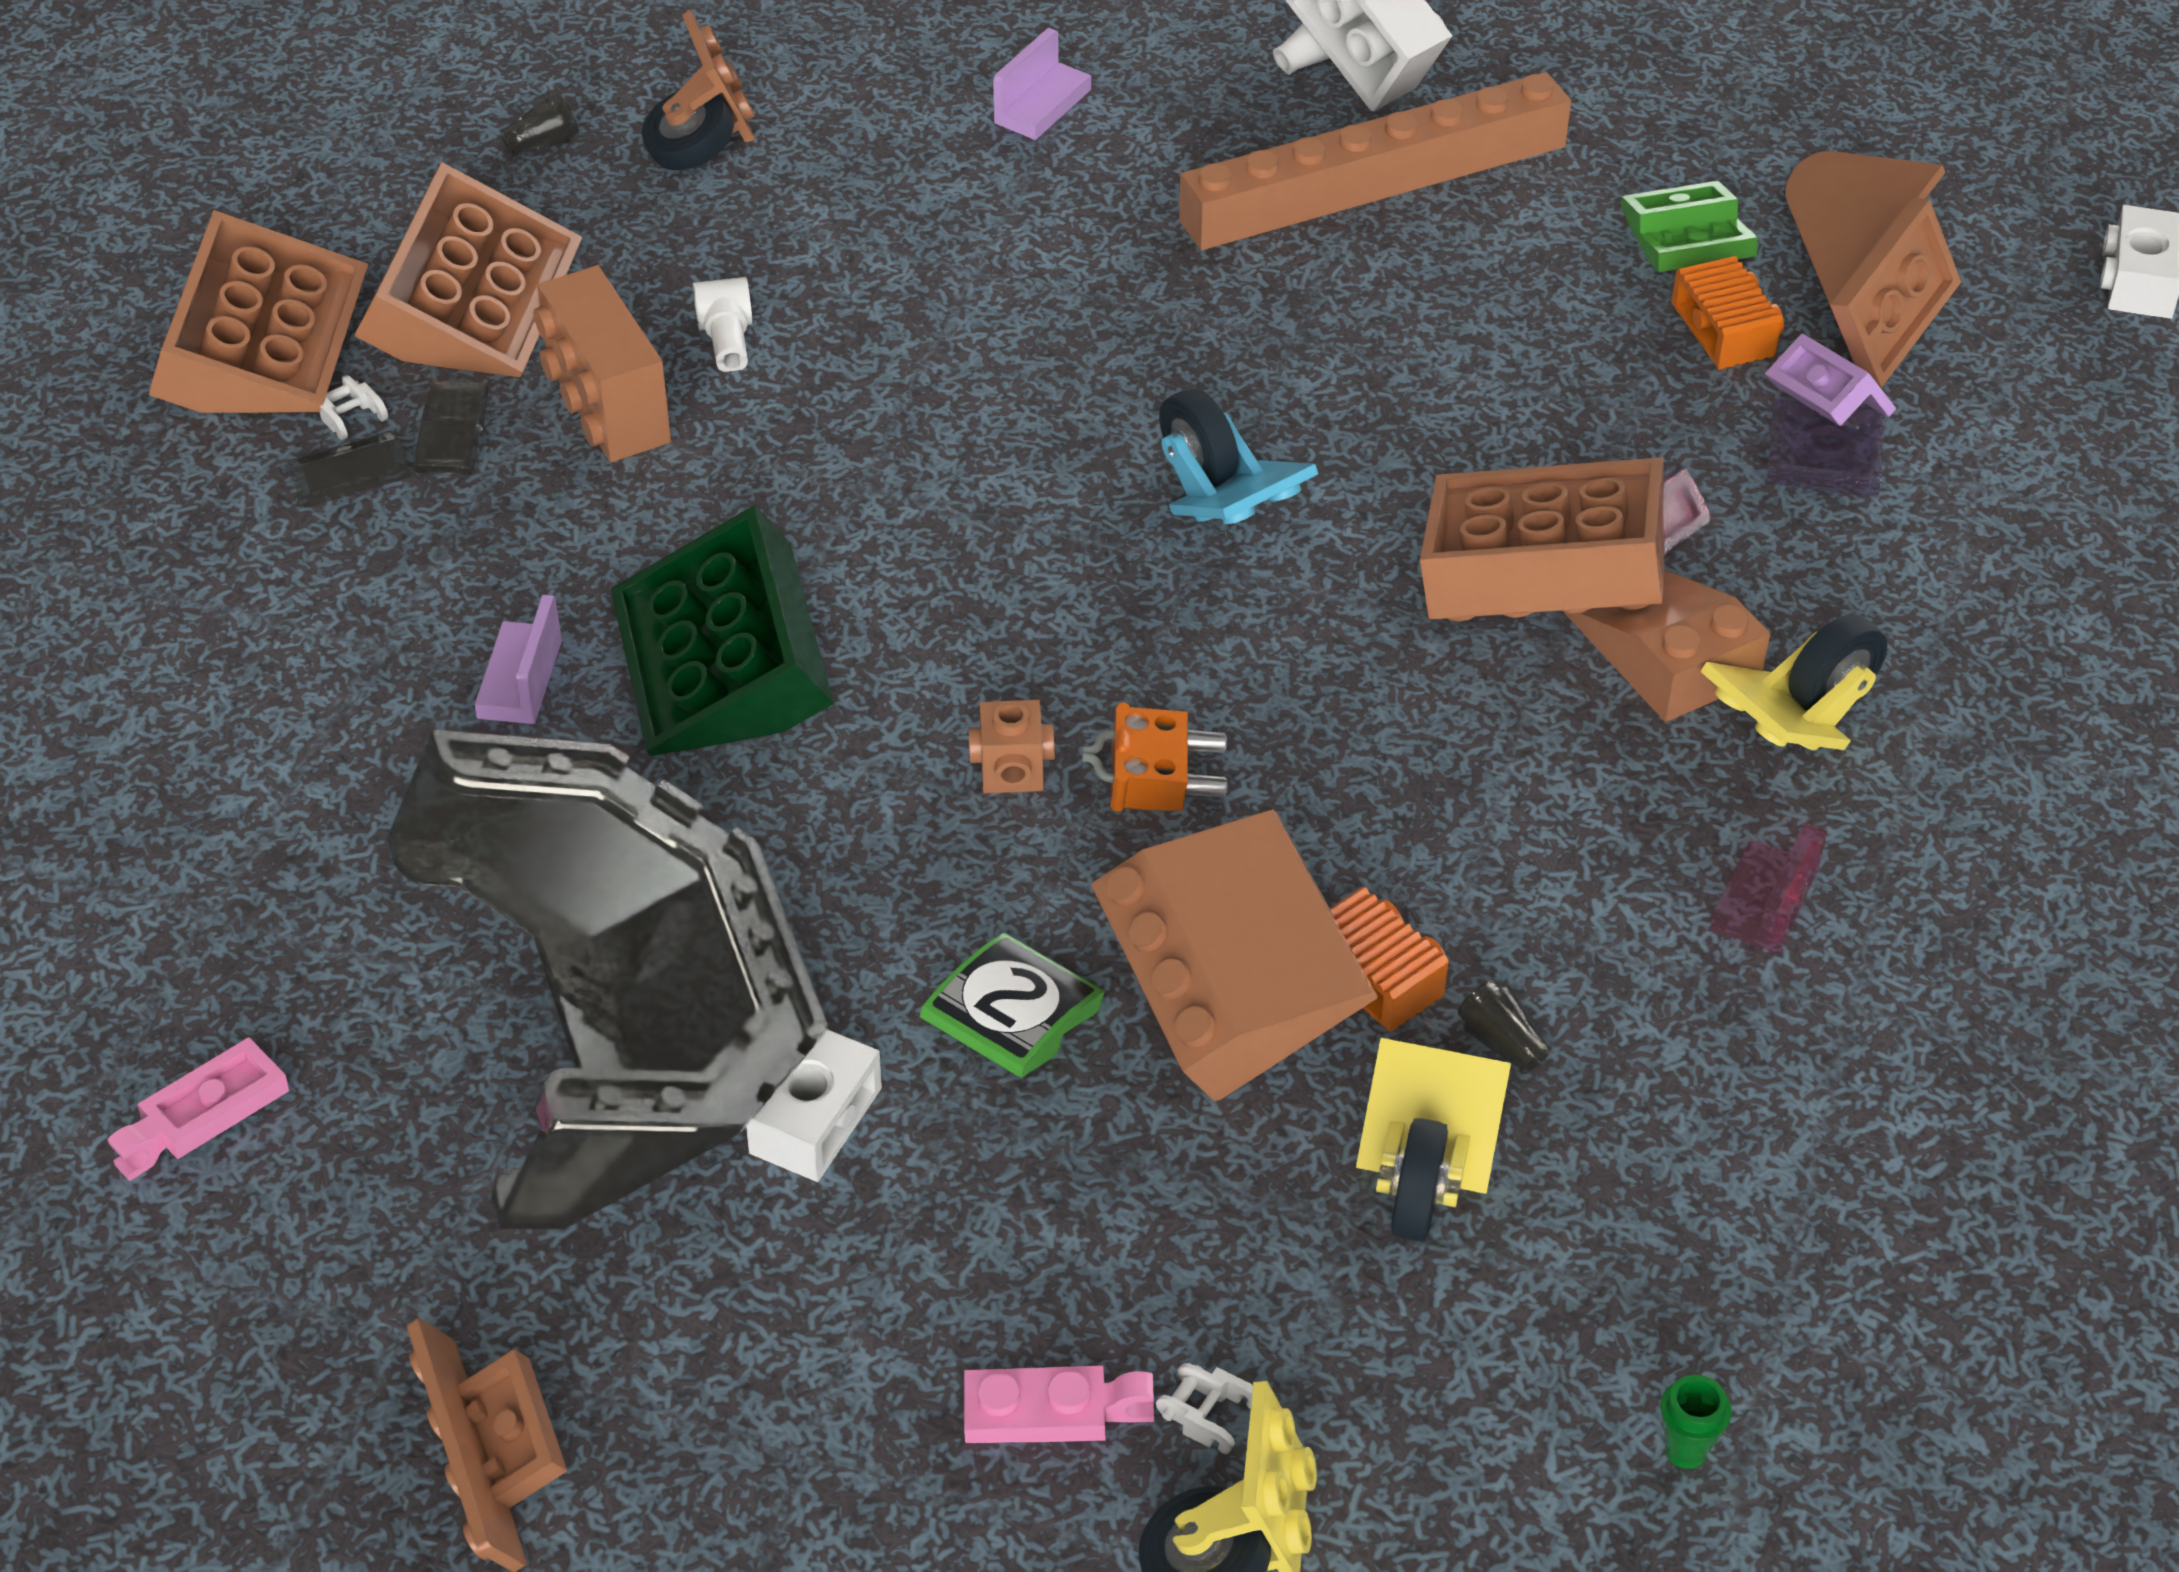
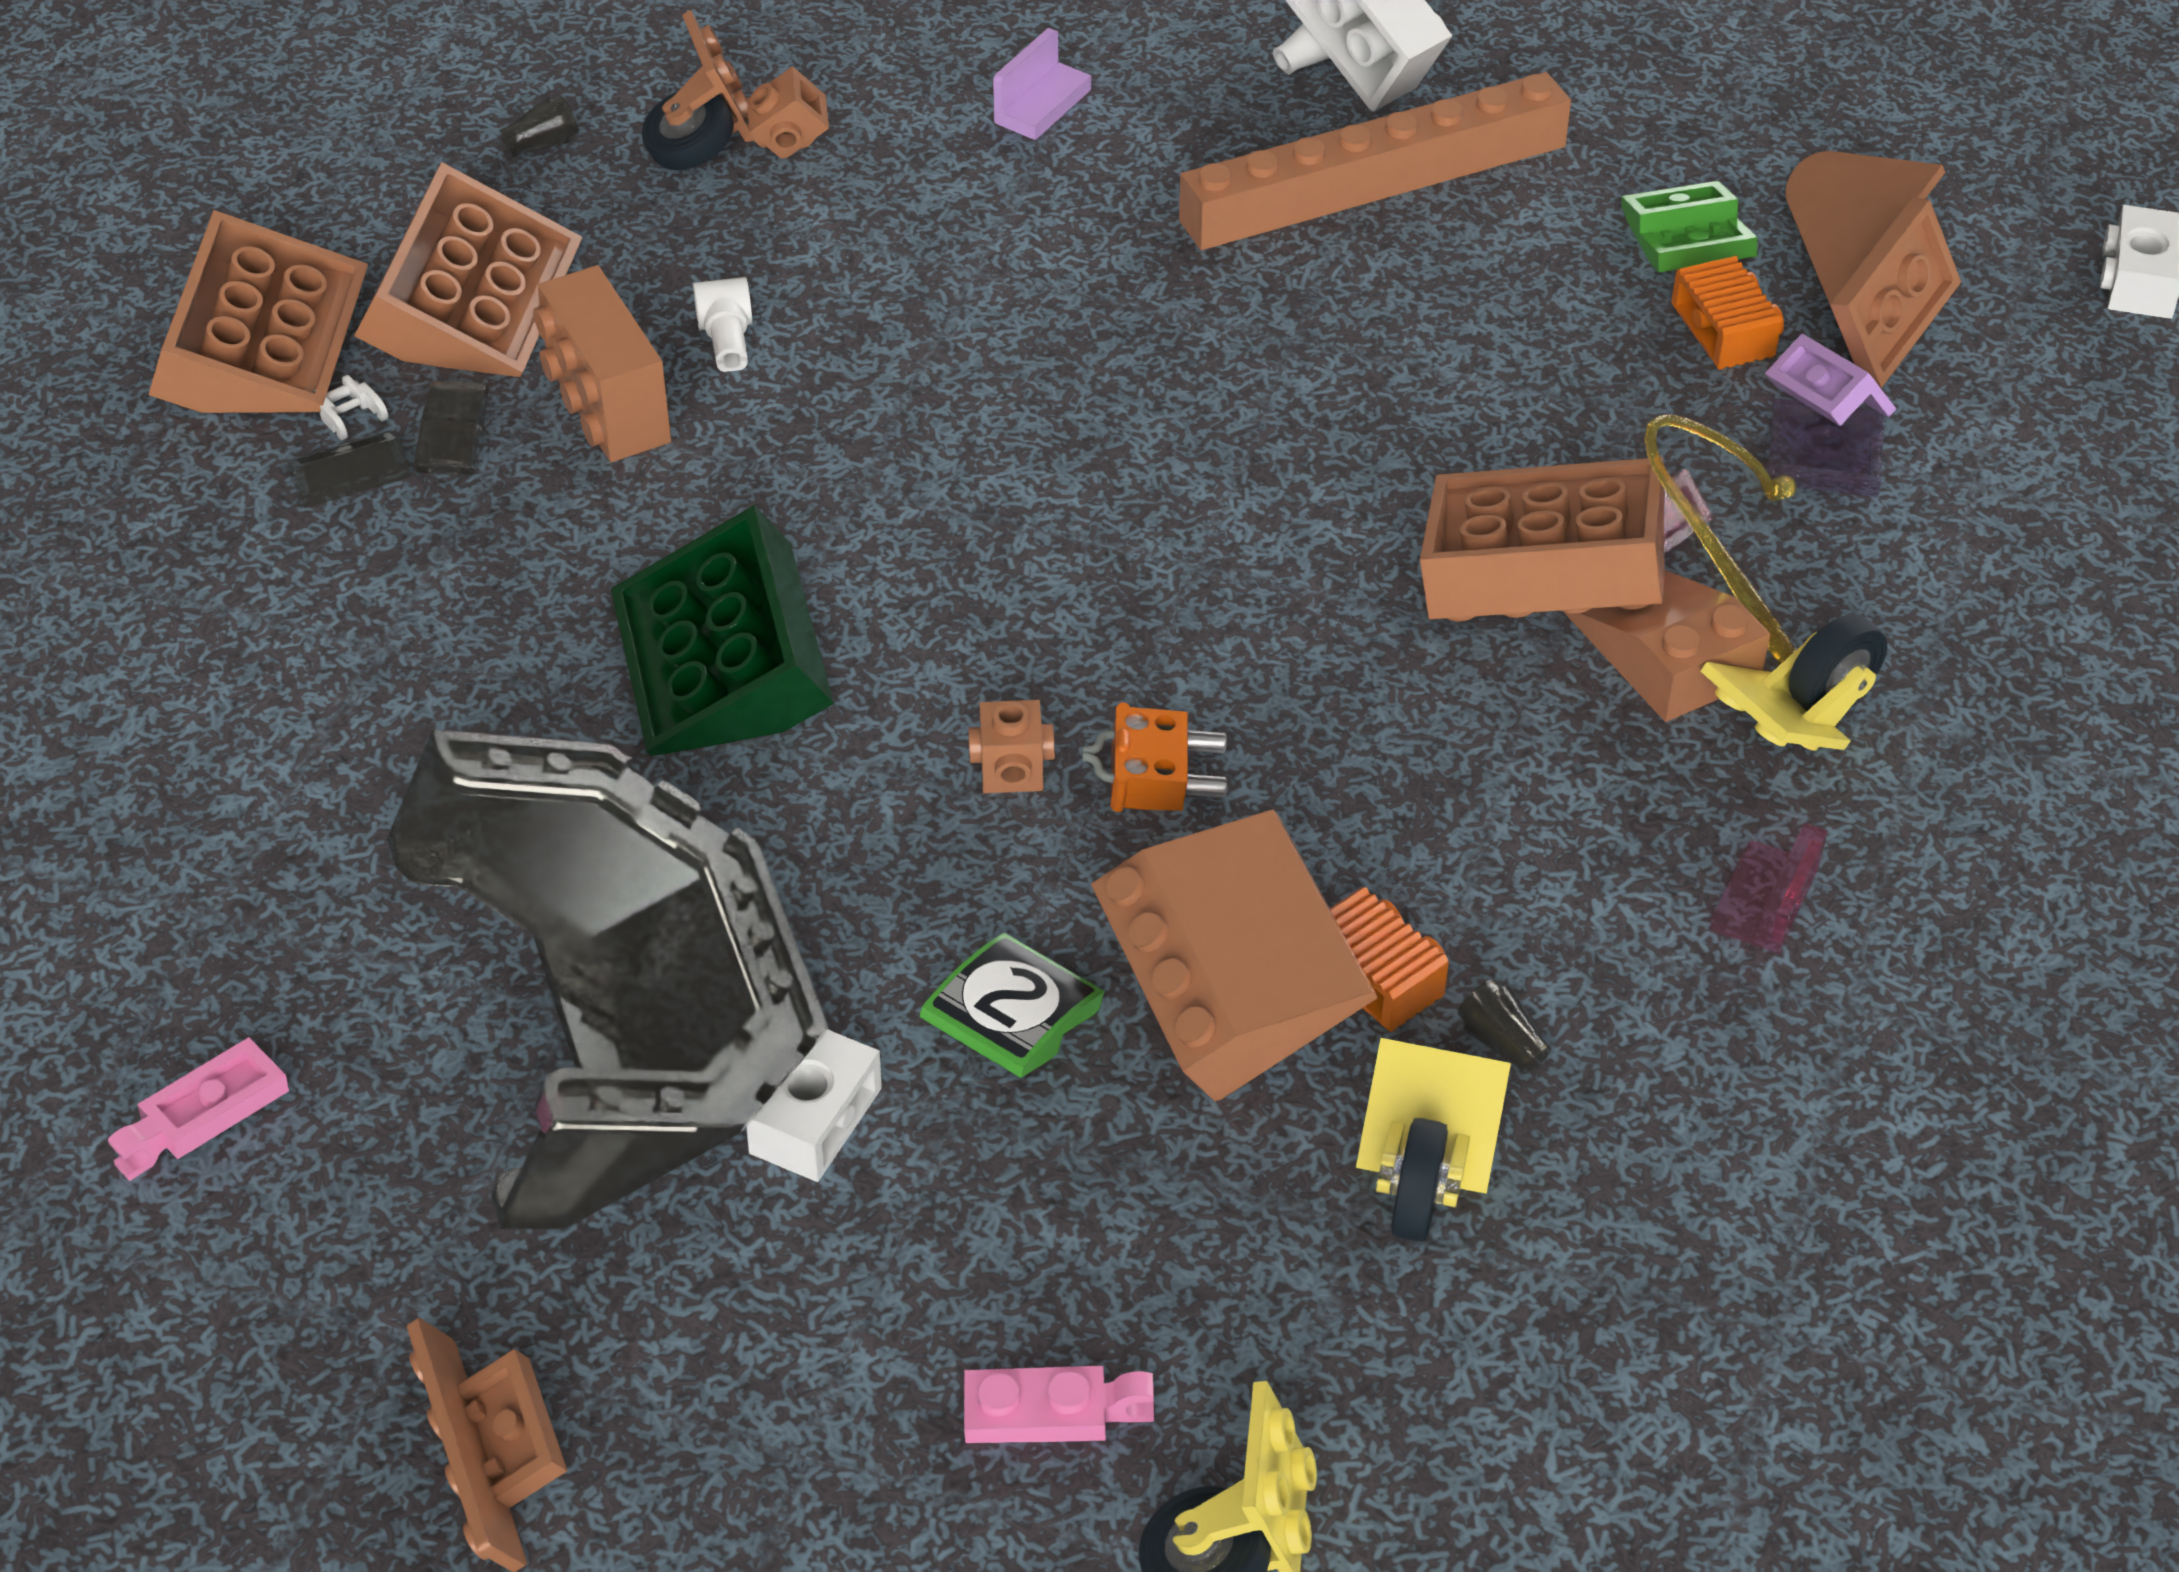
lavender panel [475,595,562,724] -> none
white piece [1156,1363,1253,1455] -> none
plate [1159,388,1319,524] -> none
green cone [1660,1375,1732,1469] -> none
none -> nougat brick [747,66,829,159]
none -> clear yellow piece [1644,414,1796,665]

